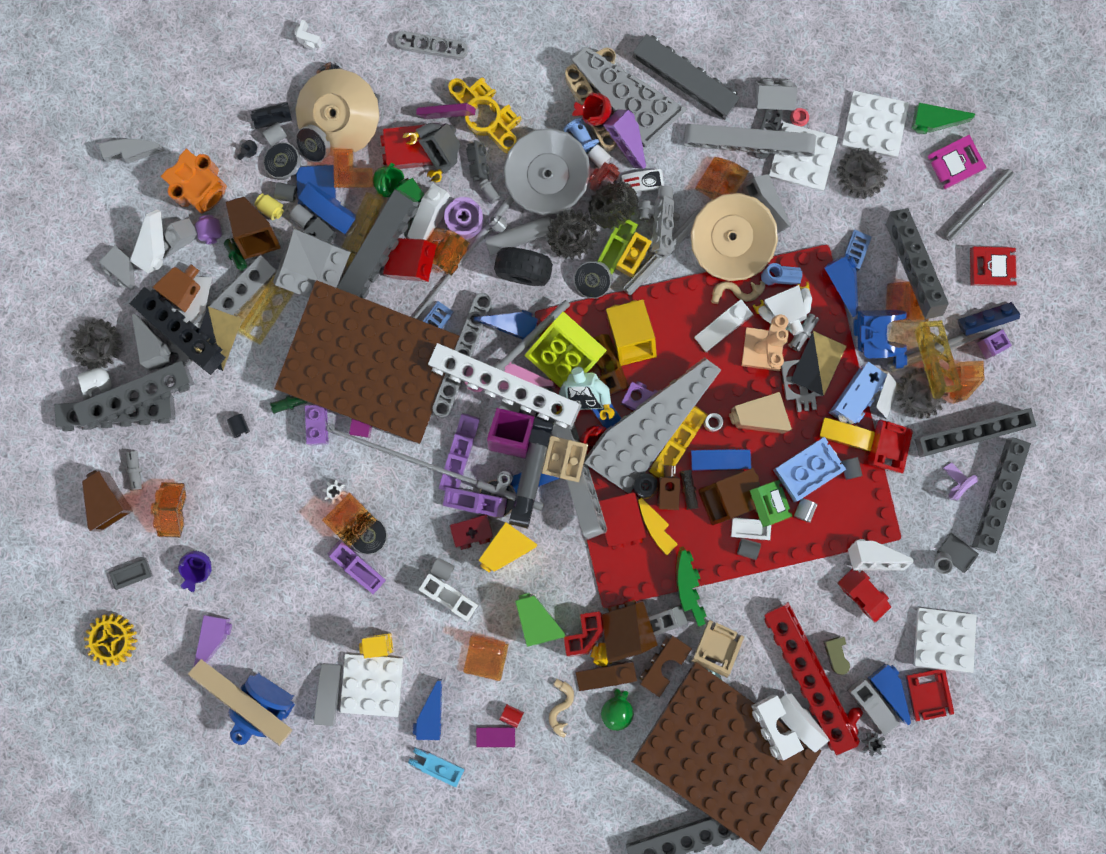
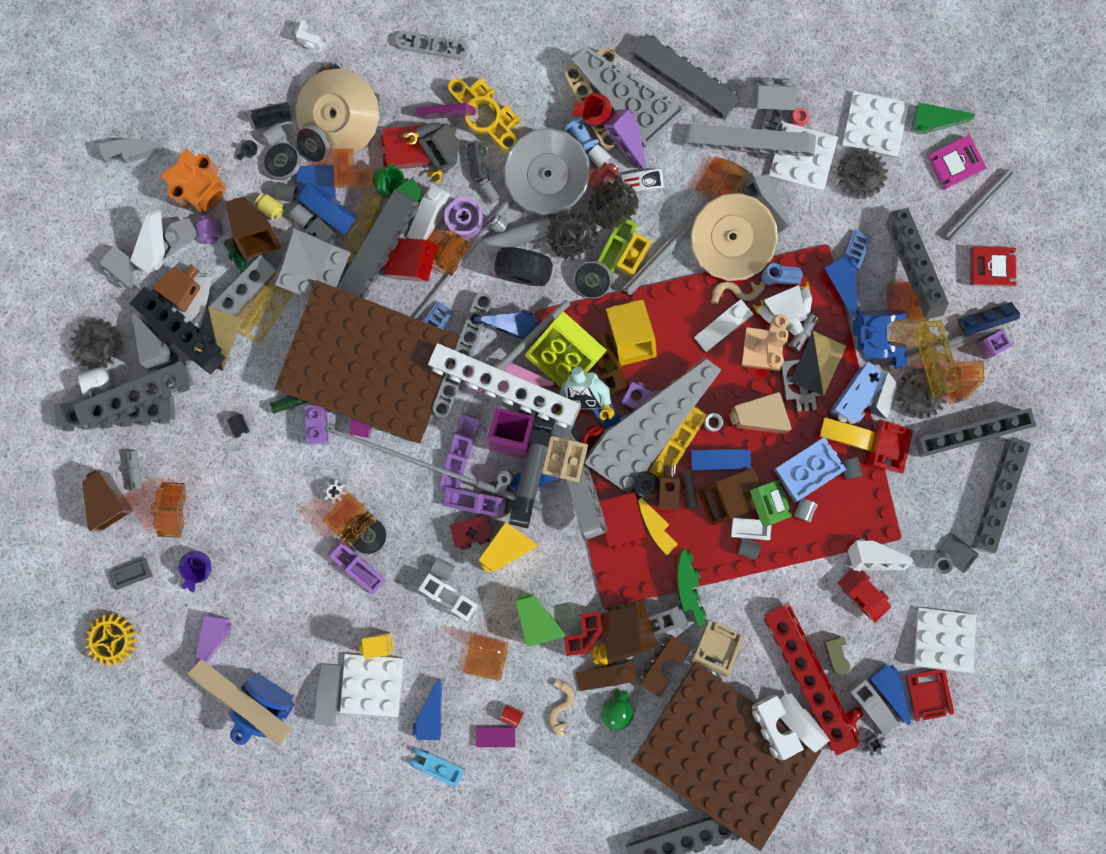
light grey piece [638,186,680,258] -> none
lavender piece [943,462,978,501] -> none

